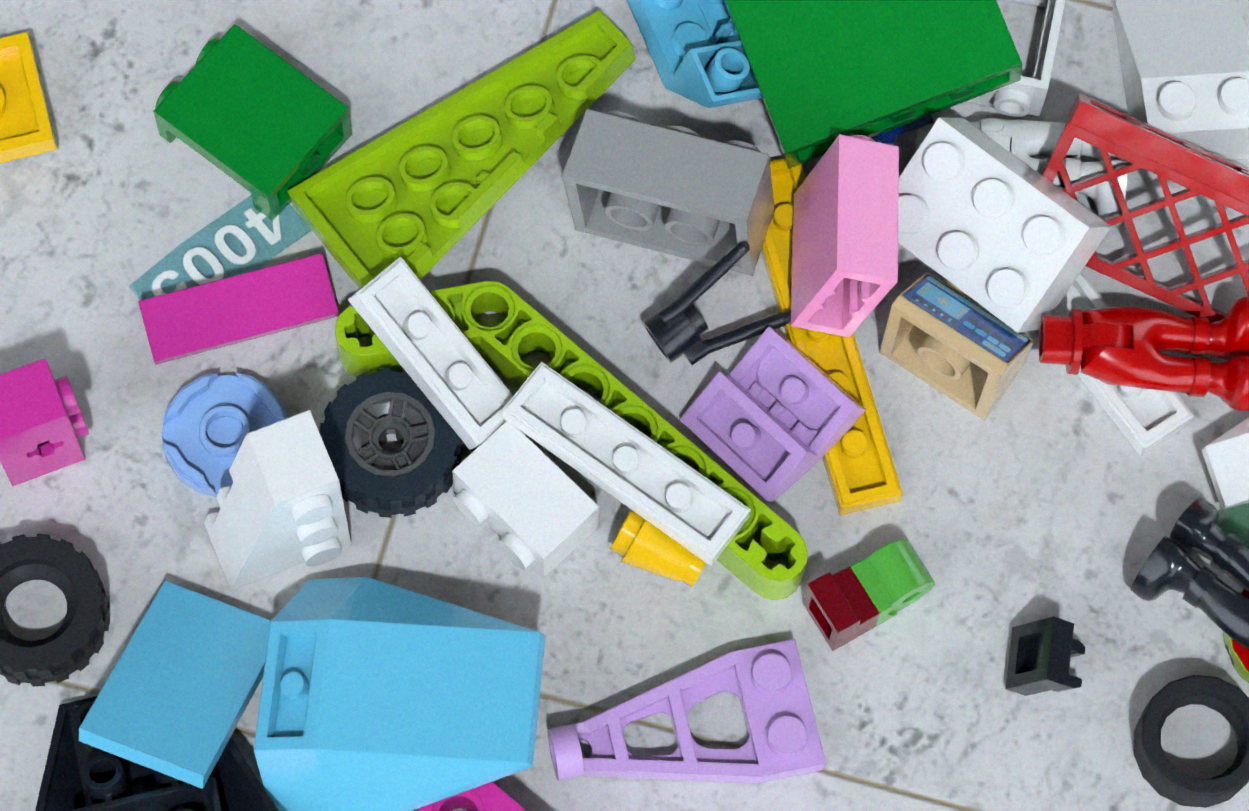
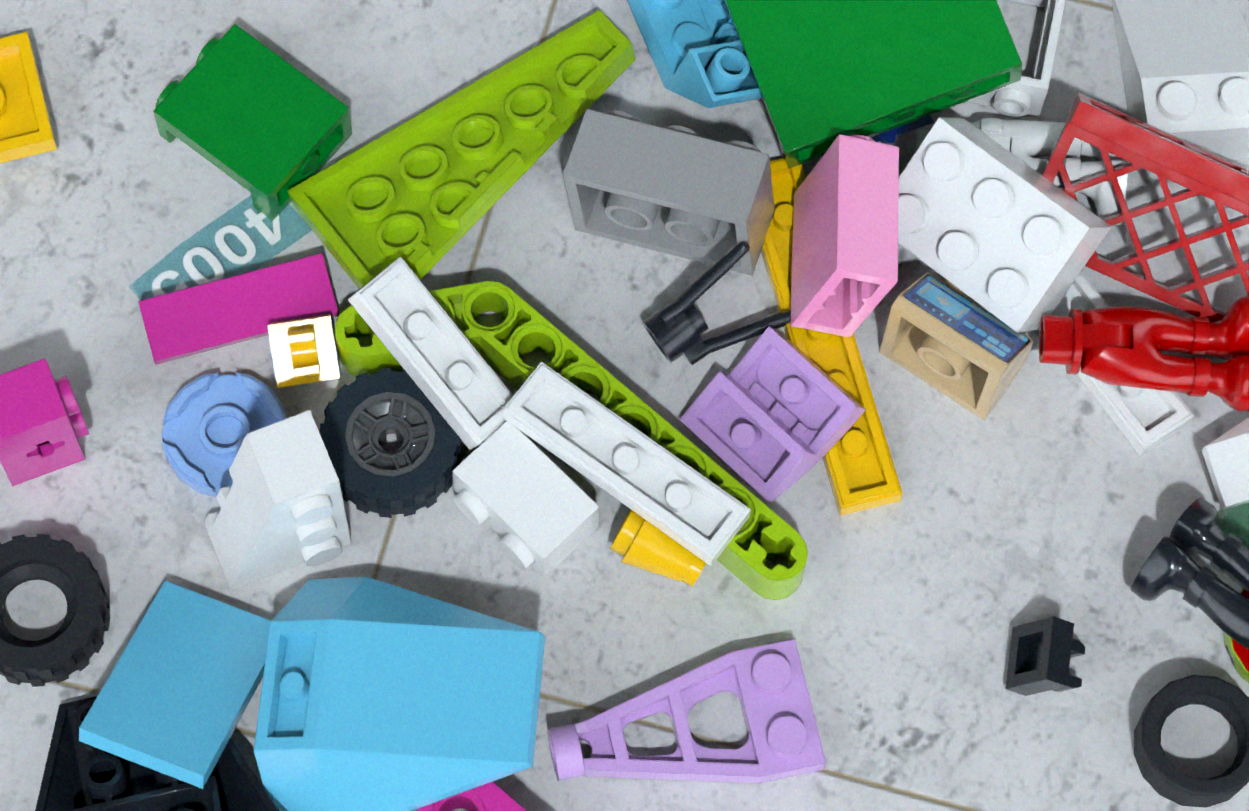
leg [802,539,935,651] -> none
none -> tile [267,314,340,388]

